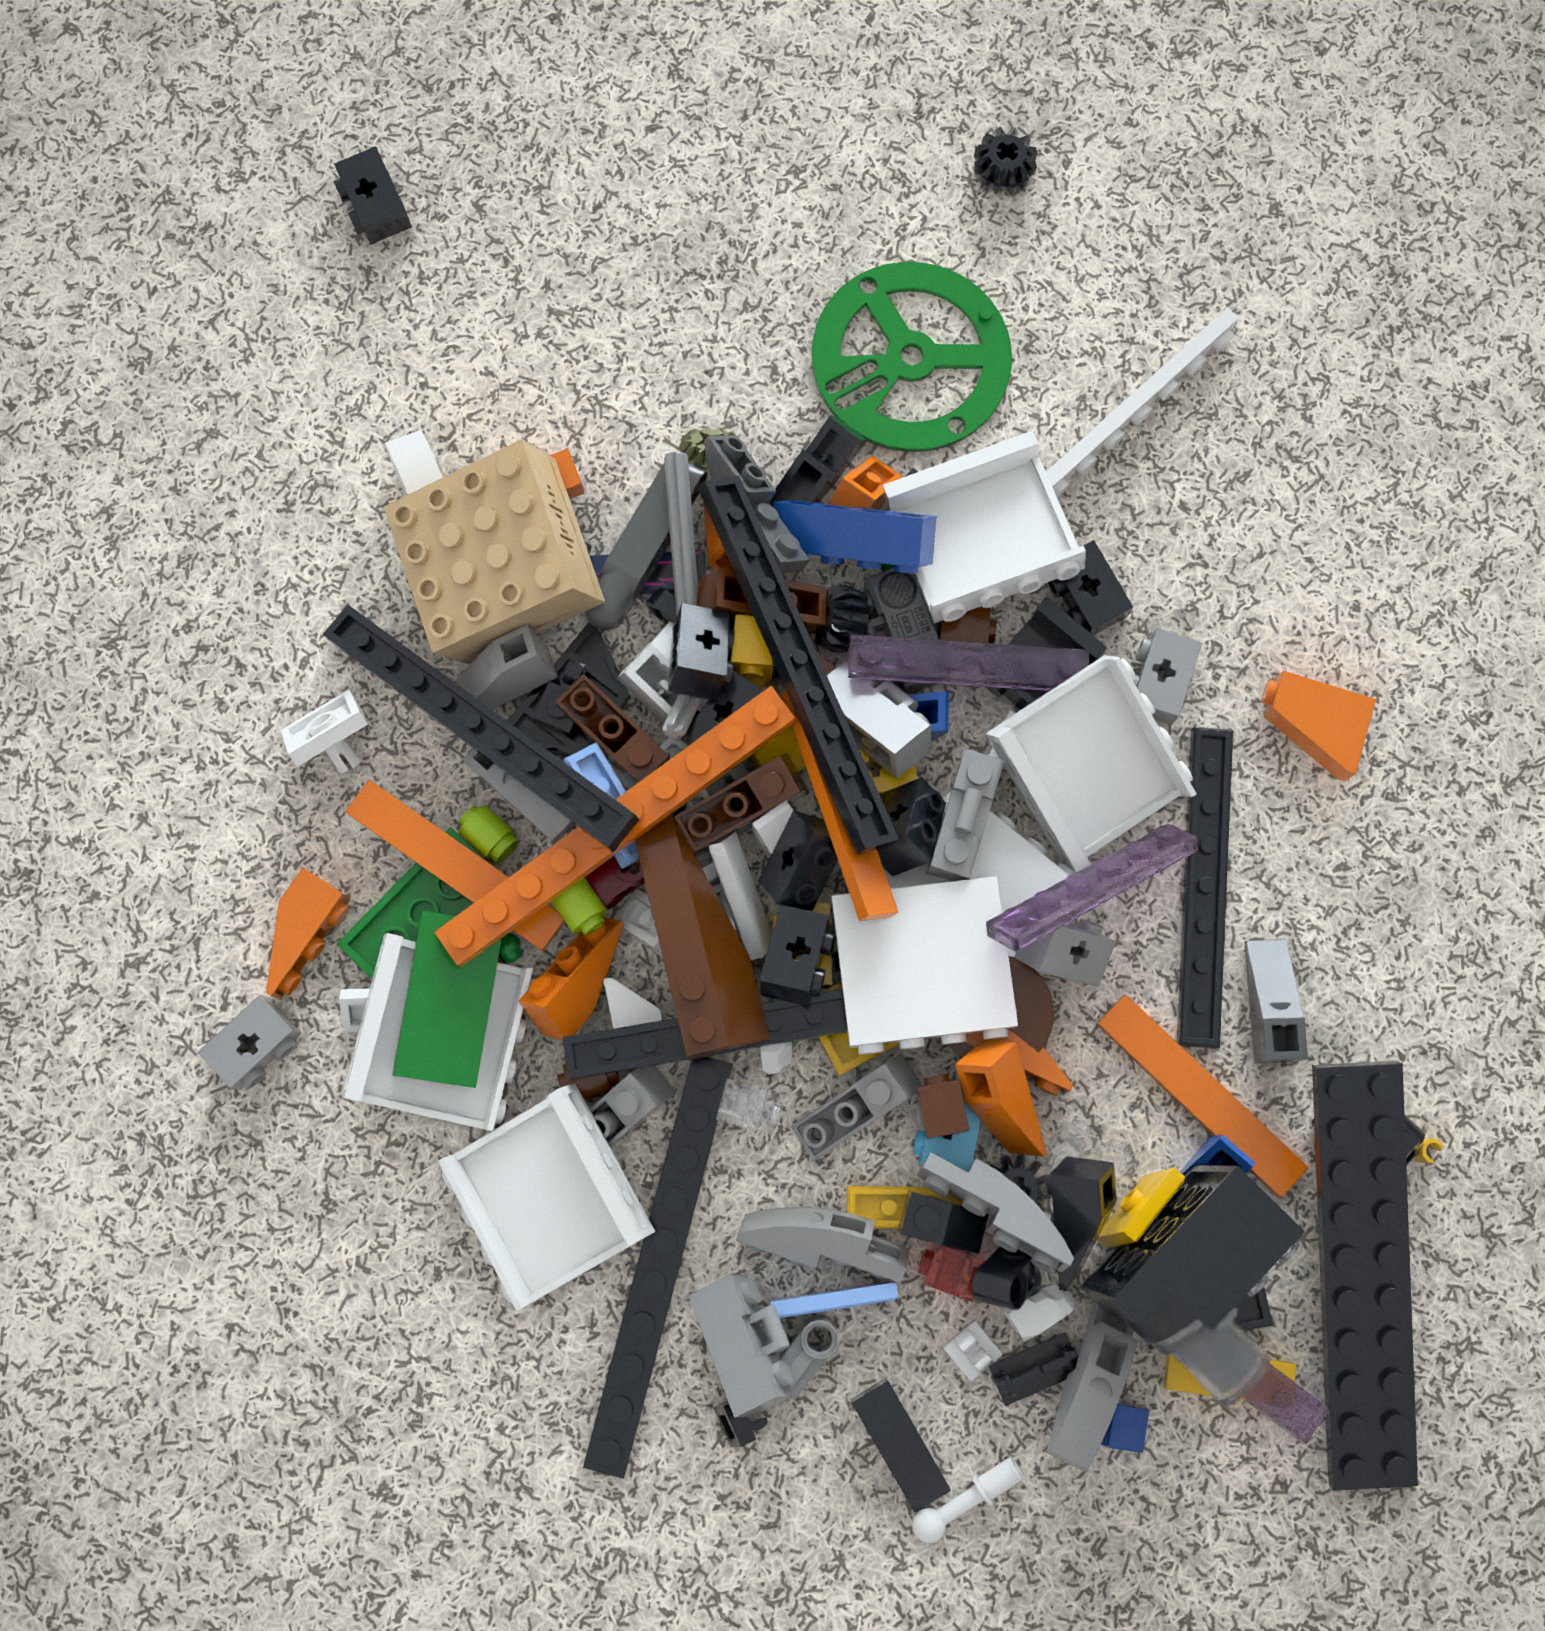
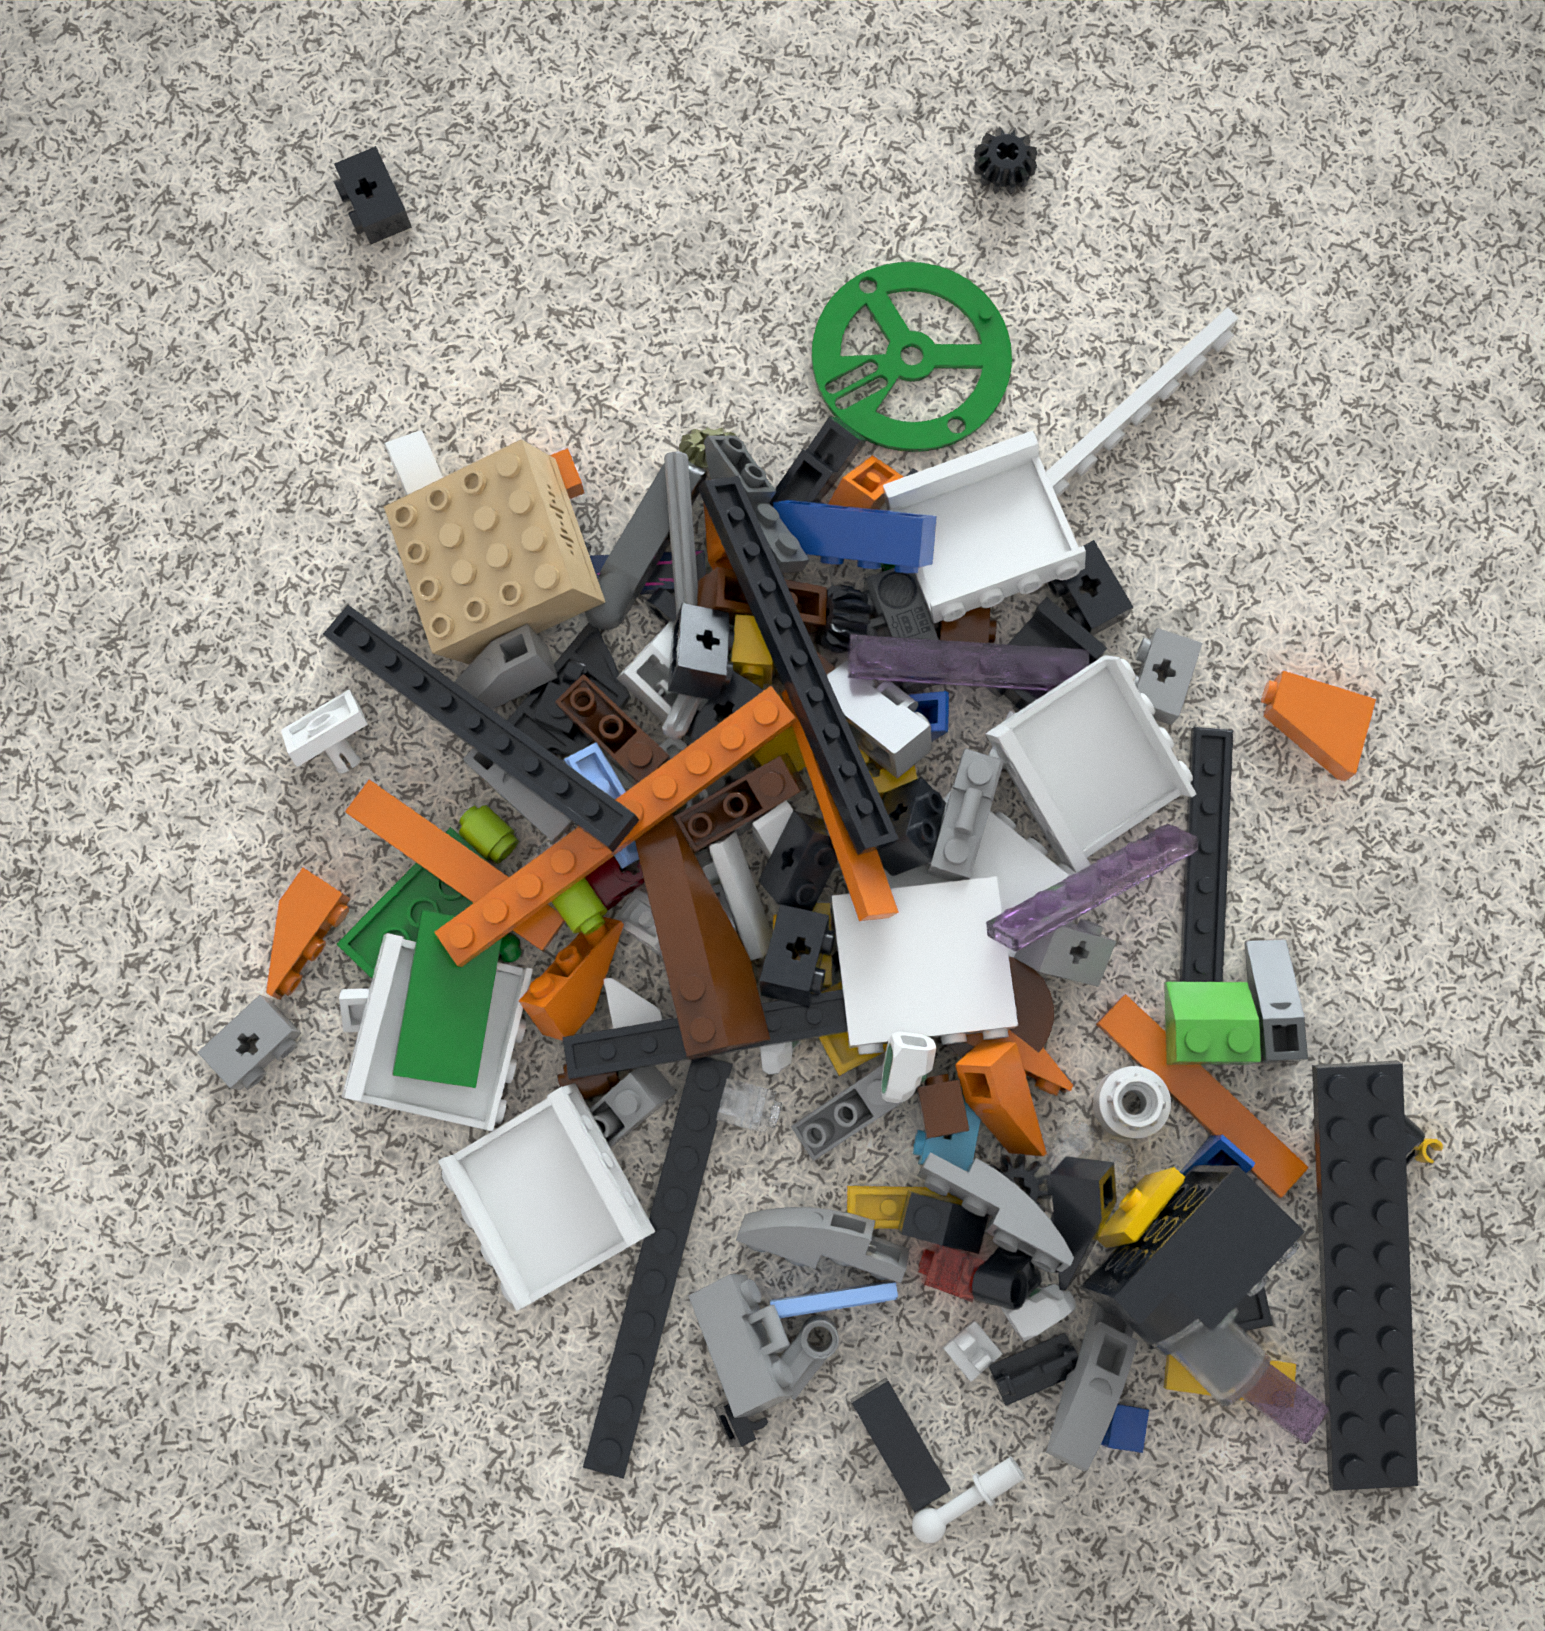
none -> white rock [881,1031,936,1103]
none -> white piece [1093,1066,1171,1139]
none -> bright green slope [1164,982,1261,1065]

